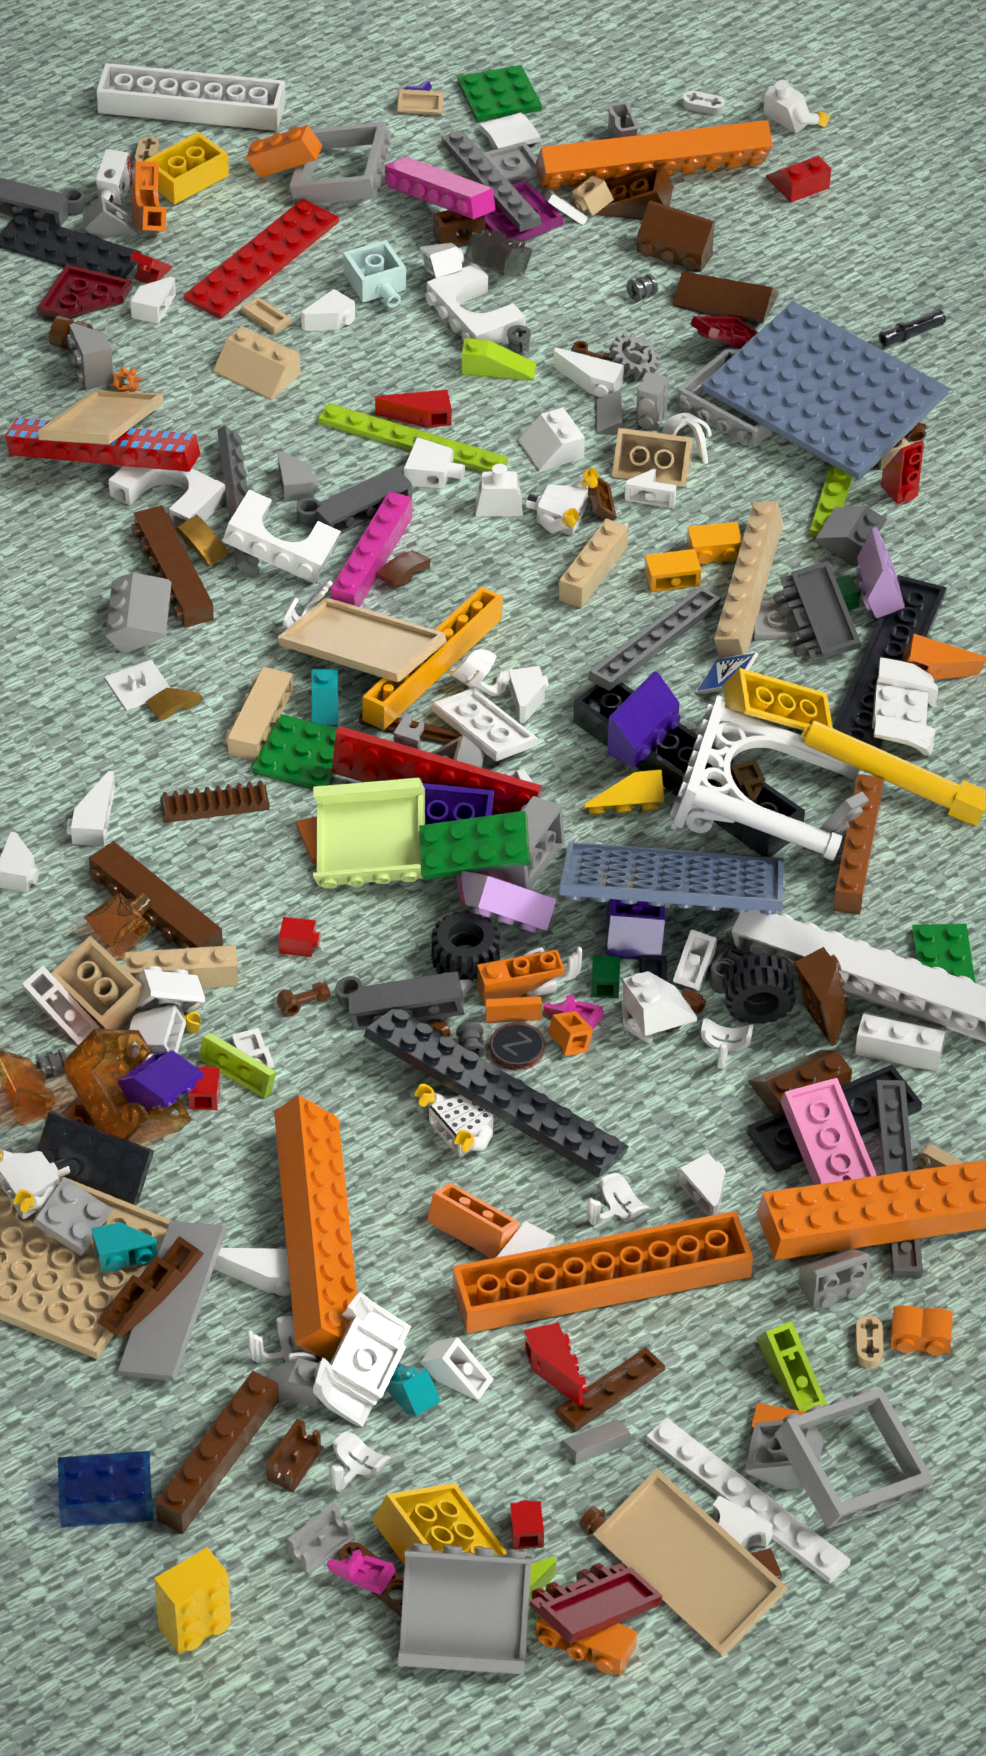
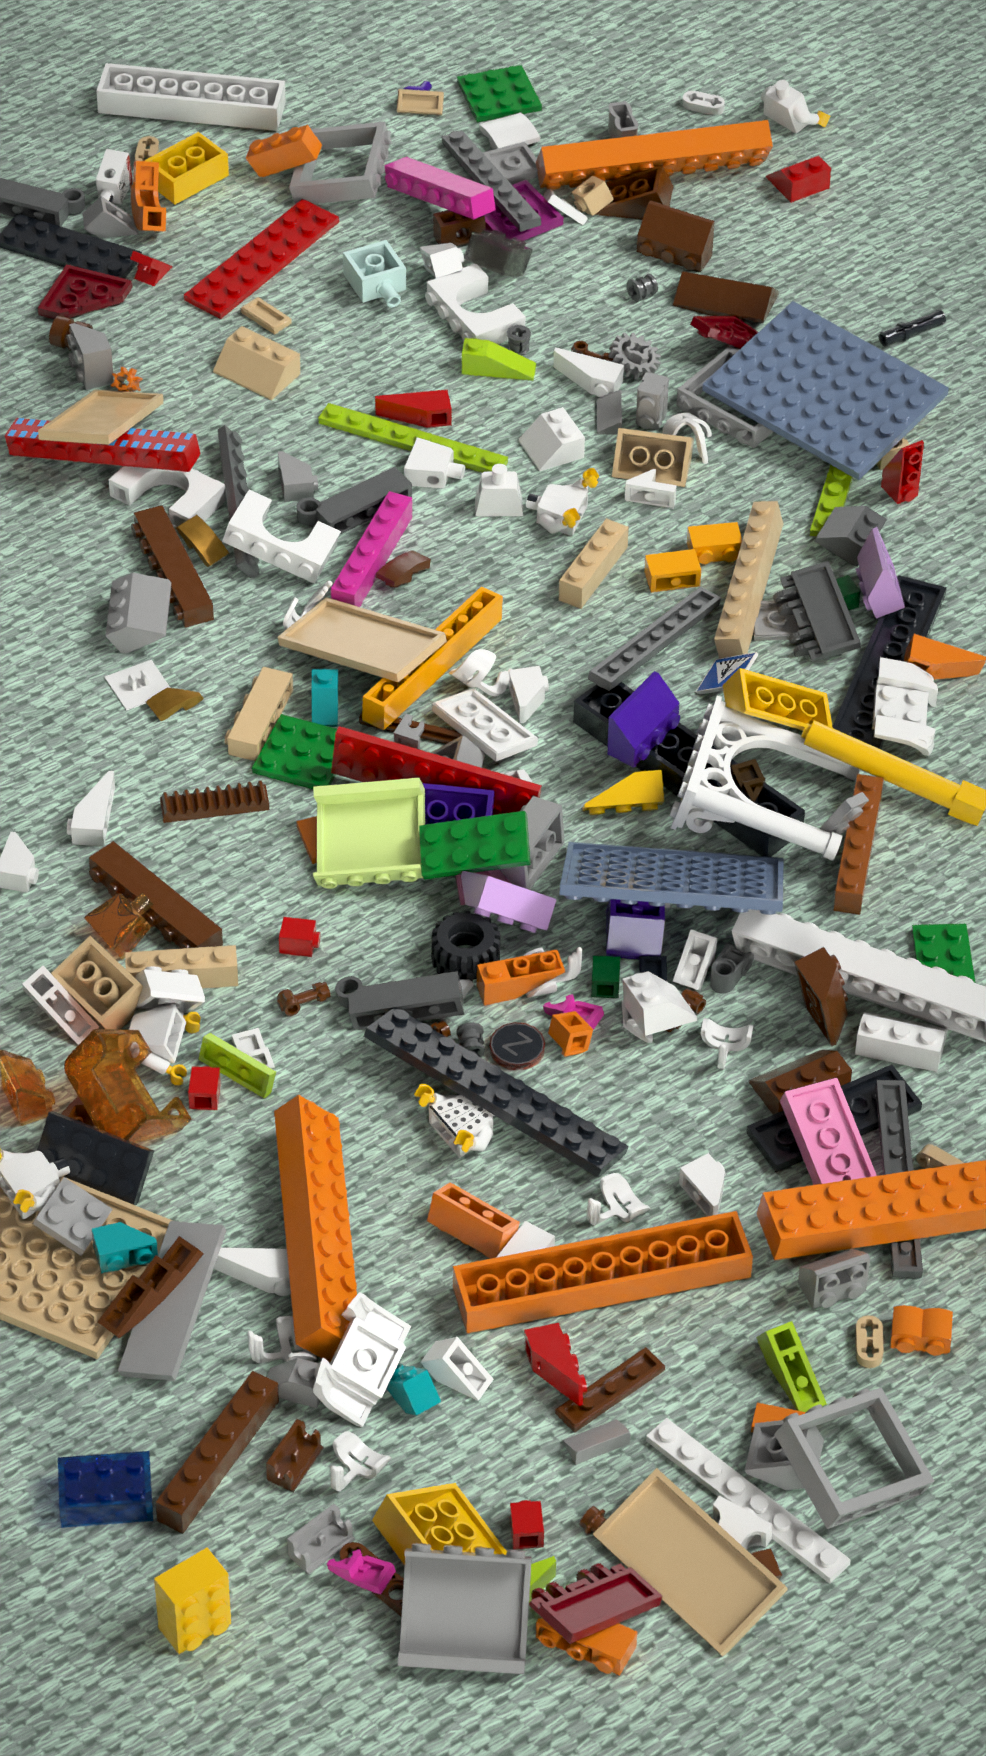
dark grey bush [35,1048,70,1081] -> none
dark purple slope [117,1050,204,1111] -> none
white slope [128,277,176,324] -> none
white slope [301,289,355,331] -> none
orange tile [485,996,542,1023] -> none
reddish brown plate [588,477,617,521] -> none
black tyre [723,954,796,1024] -> none
reddish brown plate [904,422,926,442] -> none

